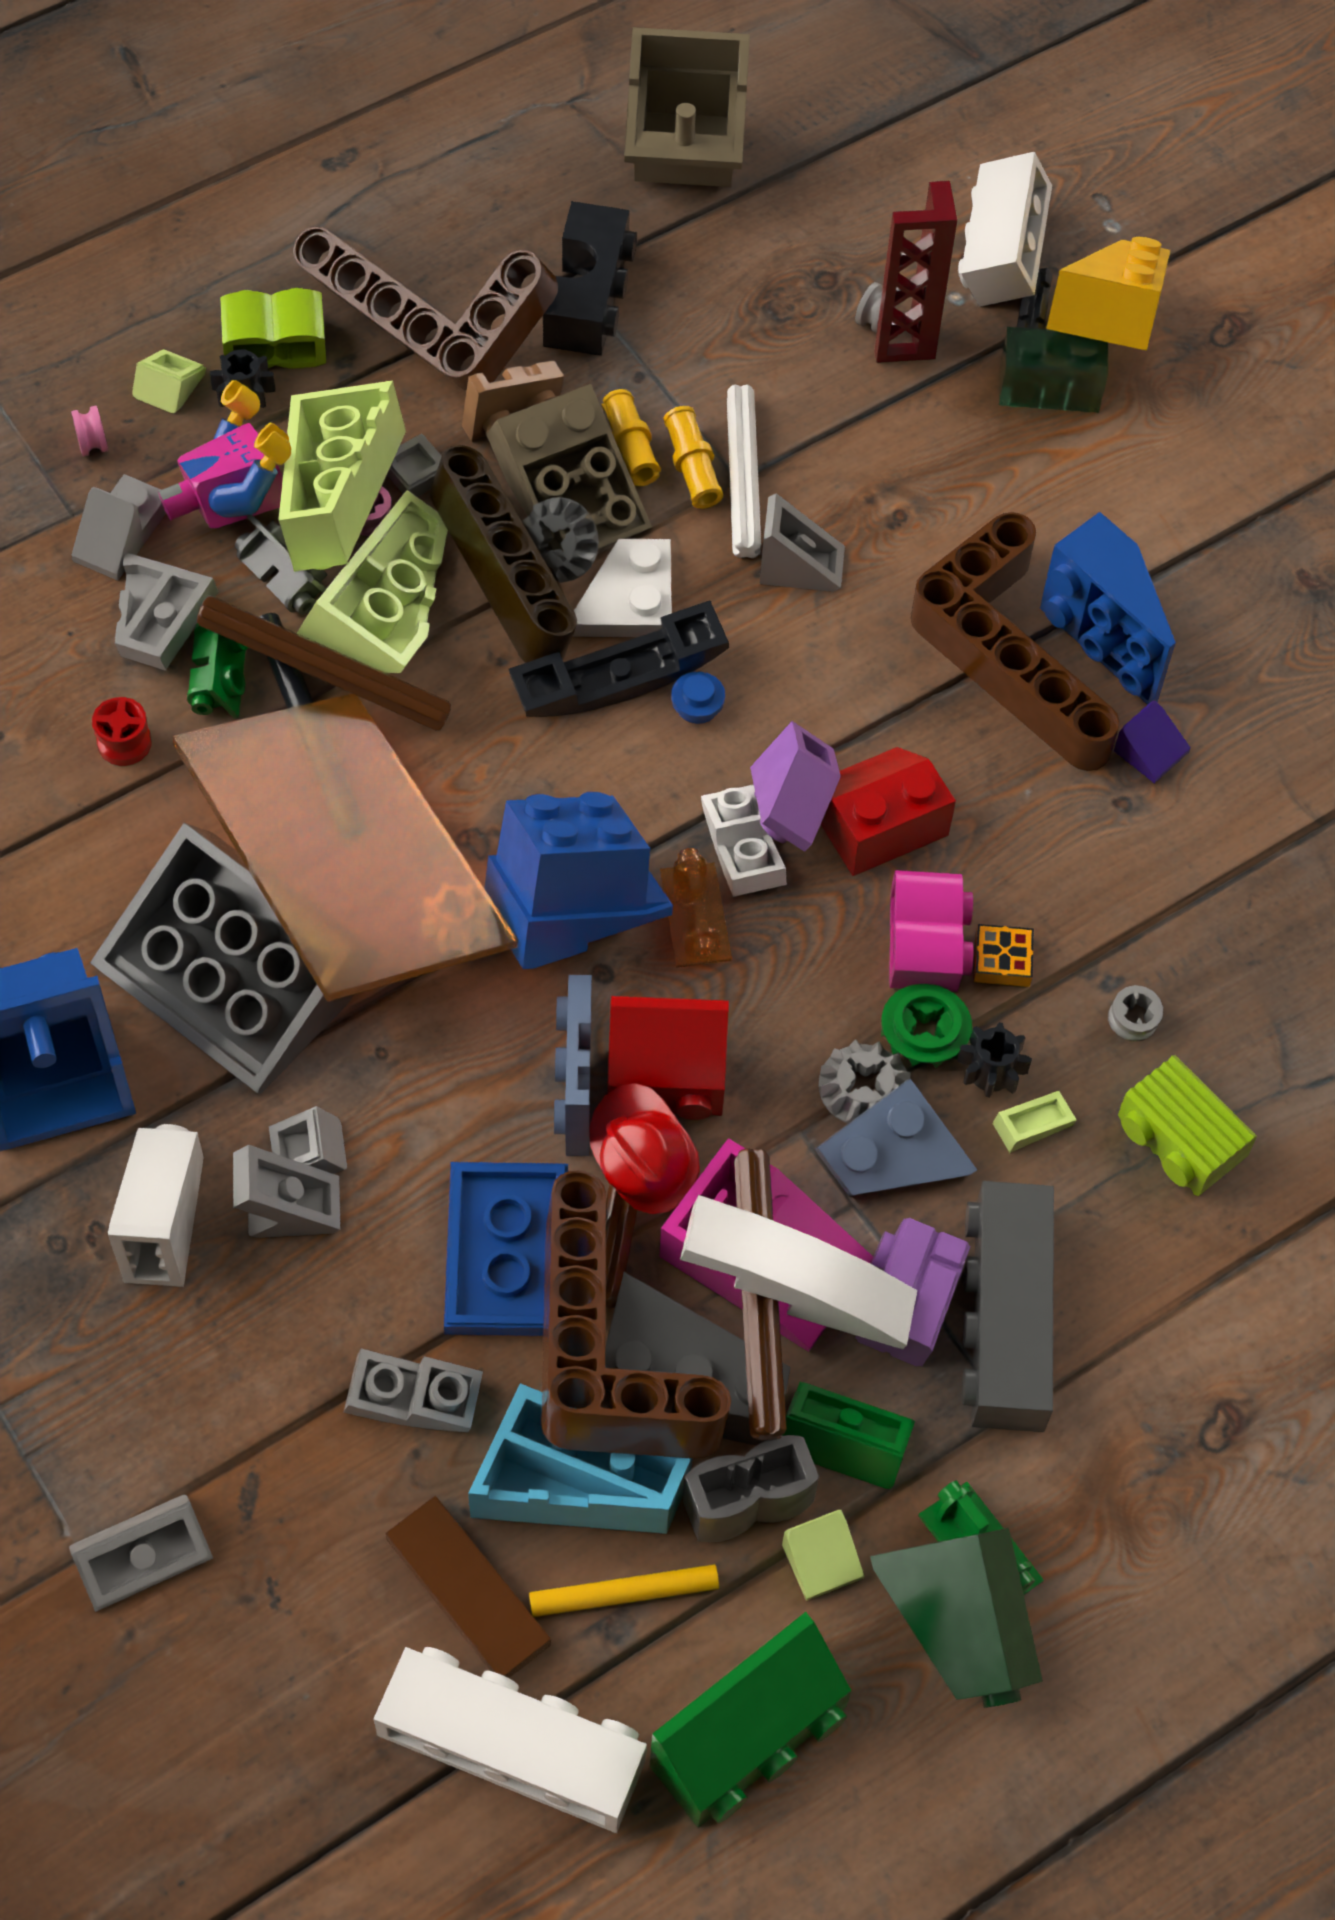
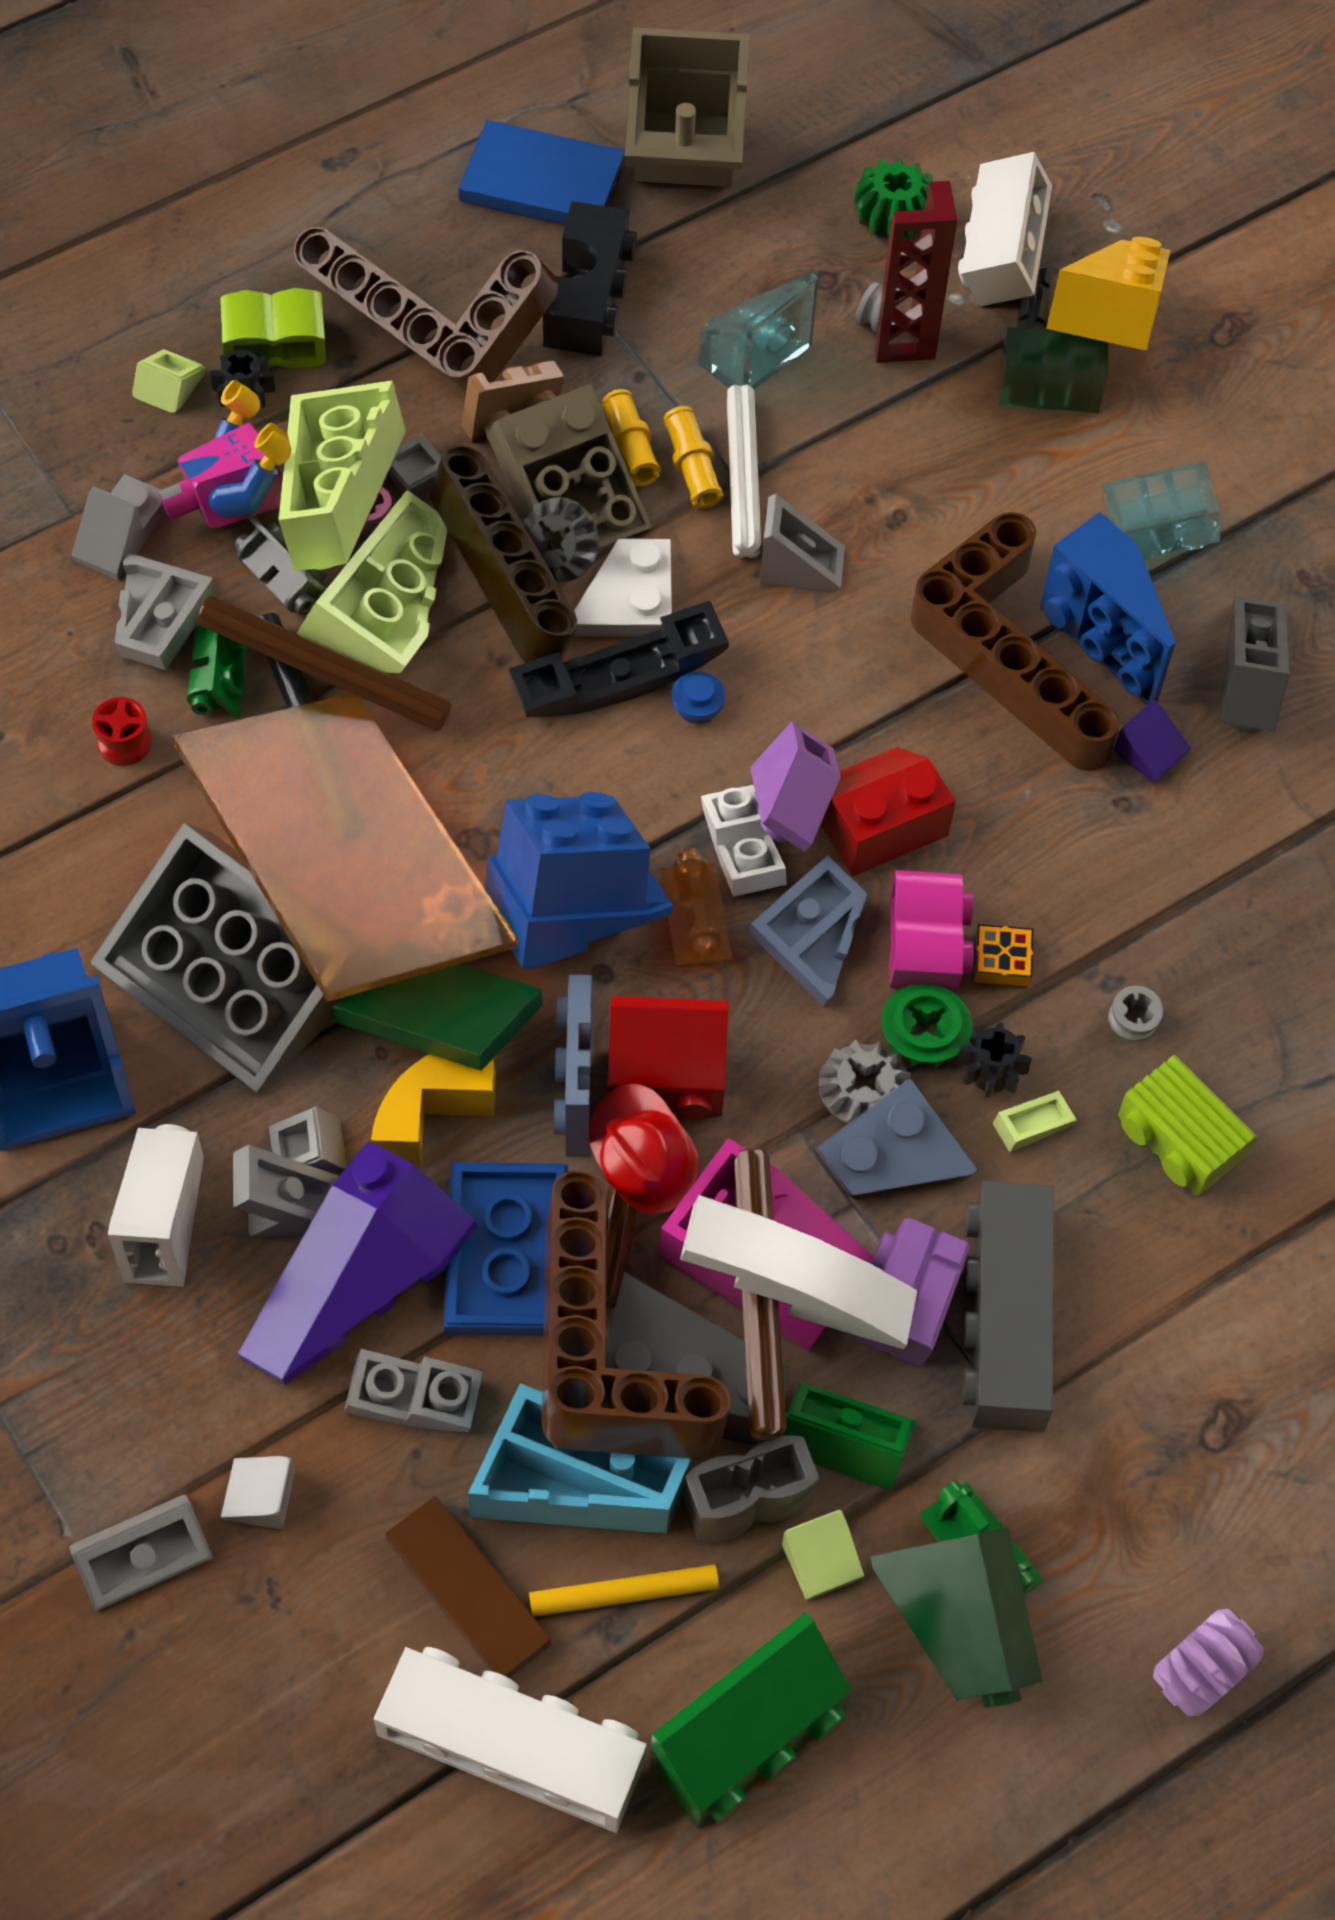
bright pink bush [71,406,108,457] -> none
none -> slope [221,1456,296,1530]
none -> dark purple wedge [238,1141,478,1385]
none -> dark green tile [333,943,543,1071]
none -> yellow brick [371,1054,497,1167]
none -> blue tile [458,120,625,224]
none -> clear light blue slope [699,272,819,389]
none -> sand blue wing [747,855,867,1007]
none -> green gear [854,156,933,240]
none -> clear light blue brick [1103,461,1220,561]
none -> lavender gear [1153,1608,1264,1717]
none -> dark grey slope [1221,596,1290,732]

